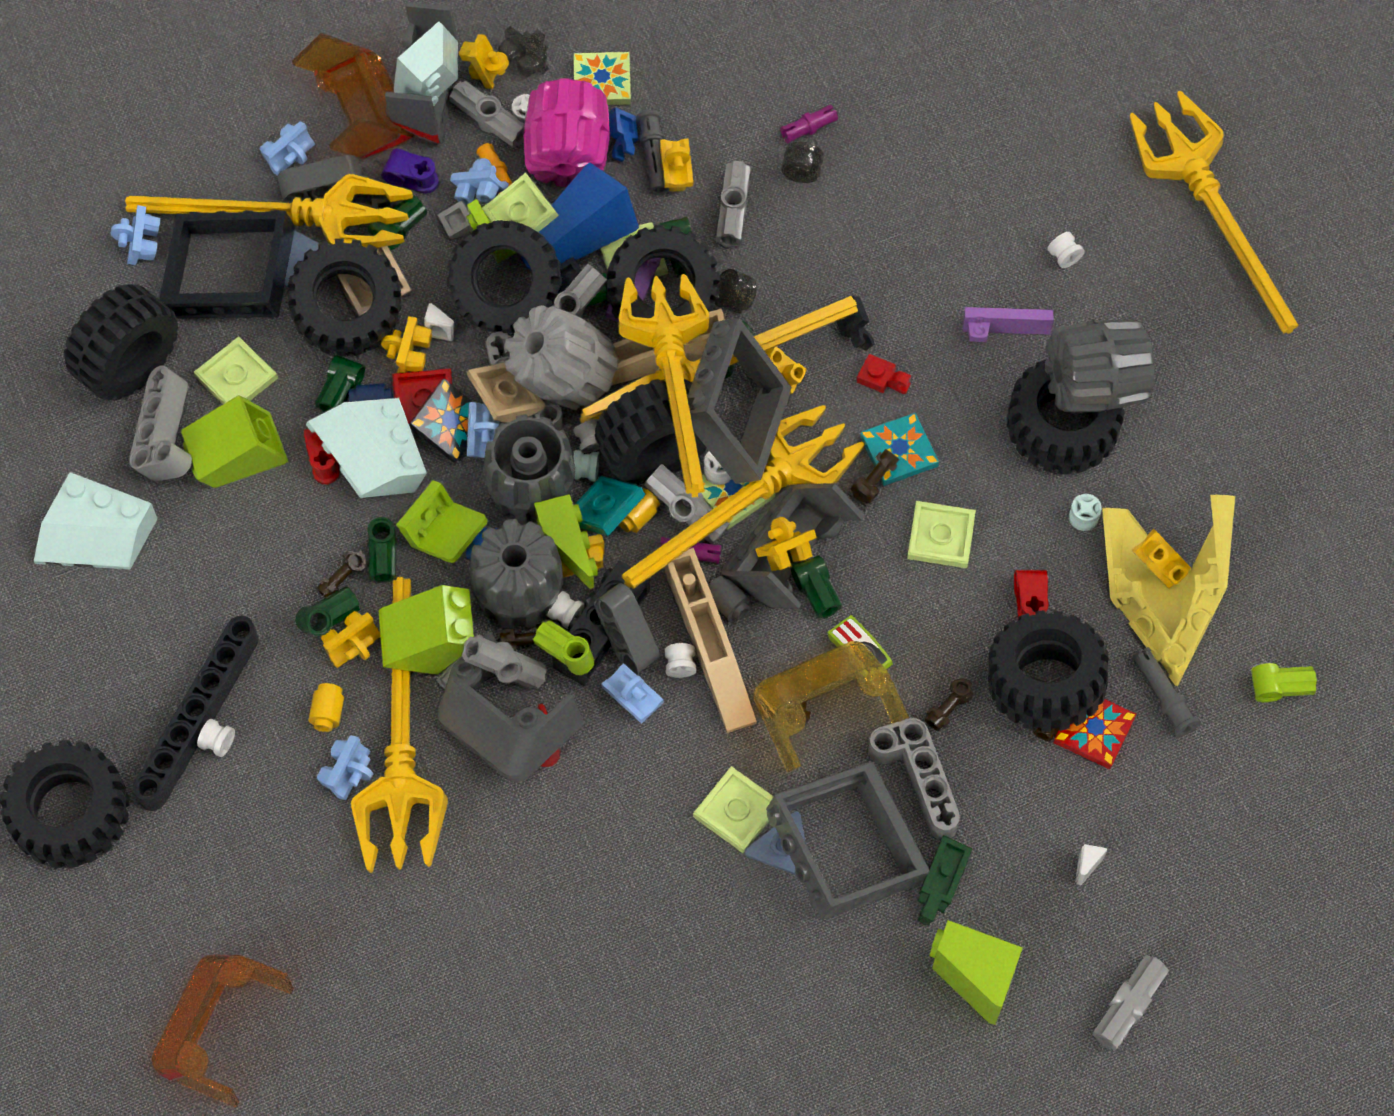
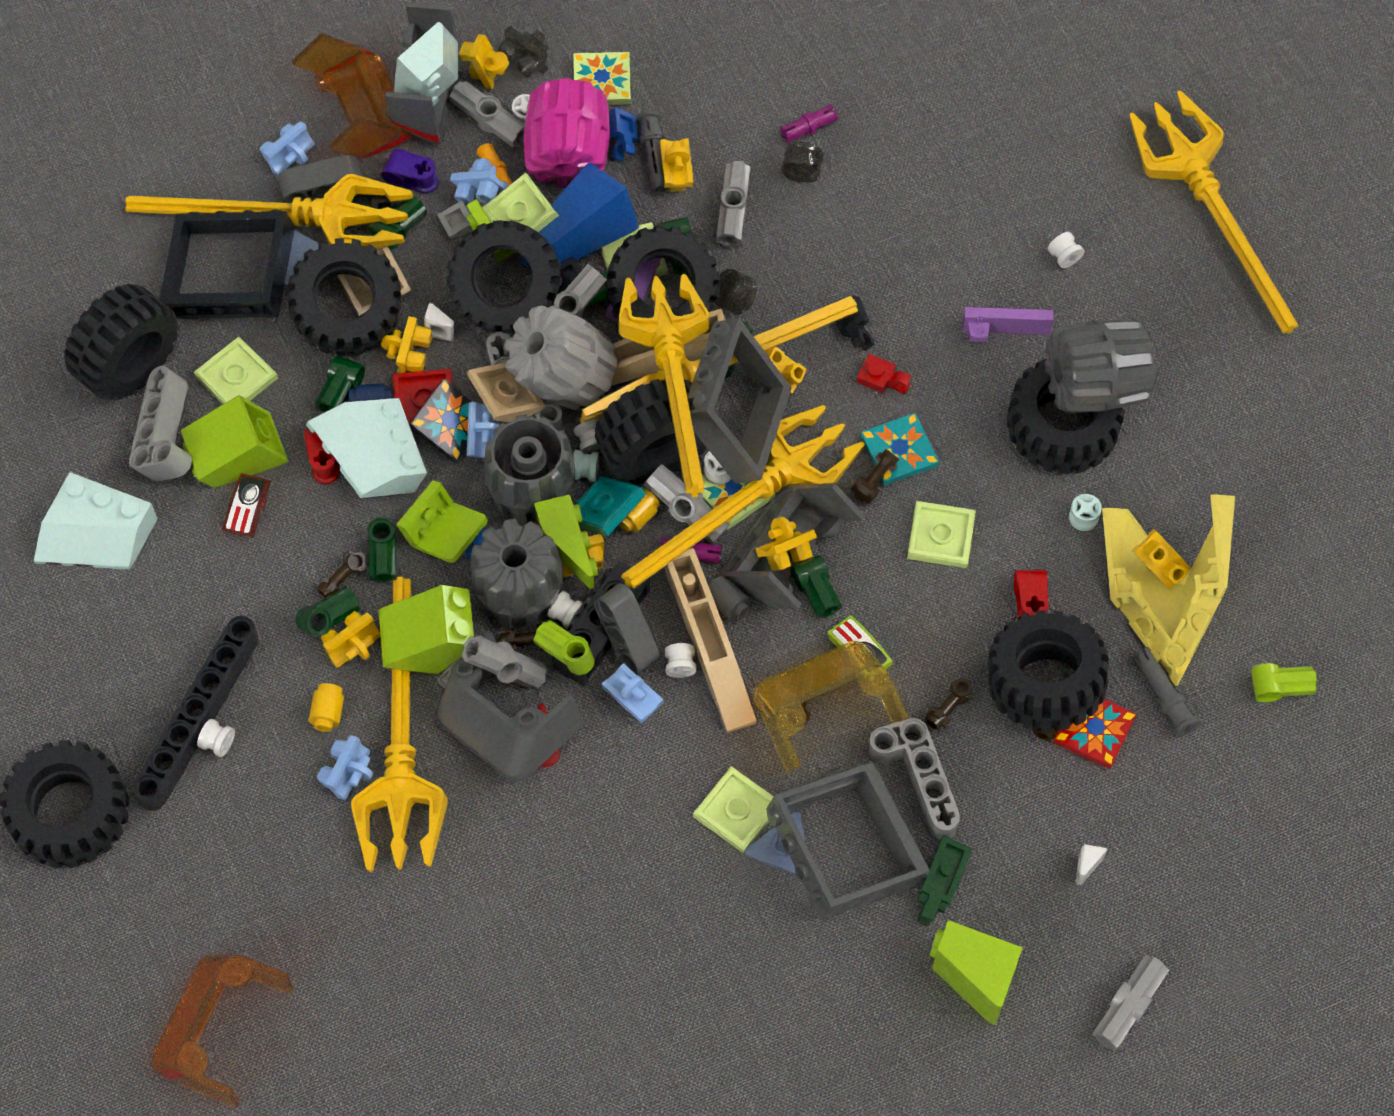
light blue hips [111,205,160,265] -> none
none -> slope [222,473,271,538]

